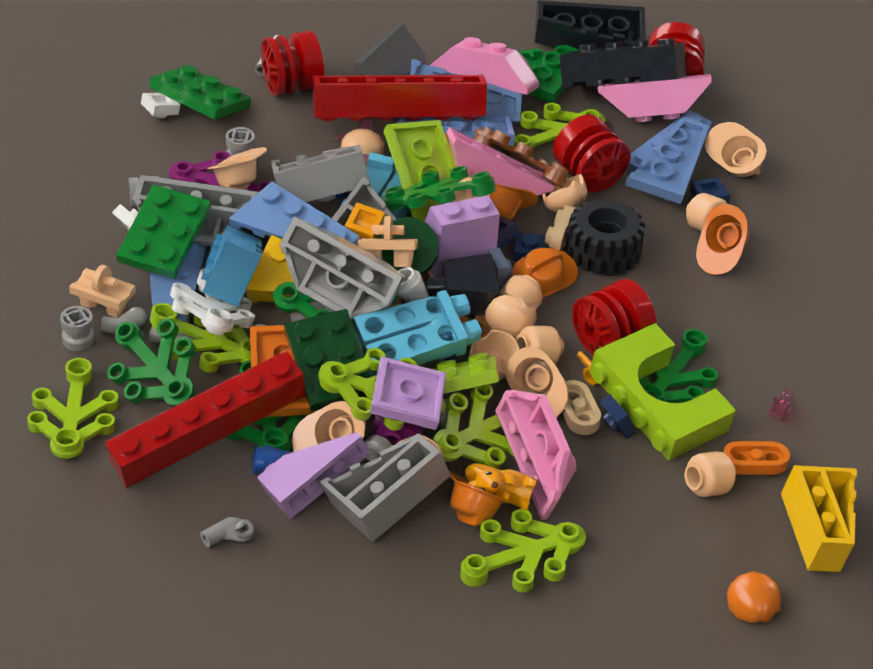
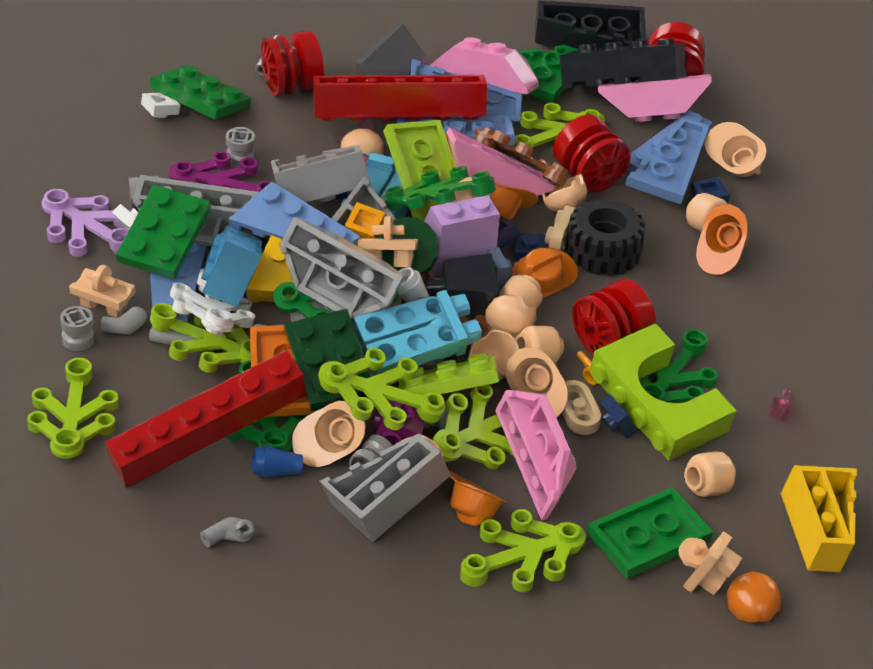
green plant [107,318,196,407] -> none
light nougat piece [207,147,267,190] -> none
lavender slope [257,432,370,519] -> none
lavender plate [370,356,446,430] -> none
light orange animal [465,463,536,510] -> none
orange plate [723,441,790,475] -> none
none -> lavender plant [42,189,130,257]
none -> green plate [587,487,713,579]
none -> light nougat hips [678,531,742,595]

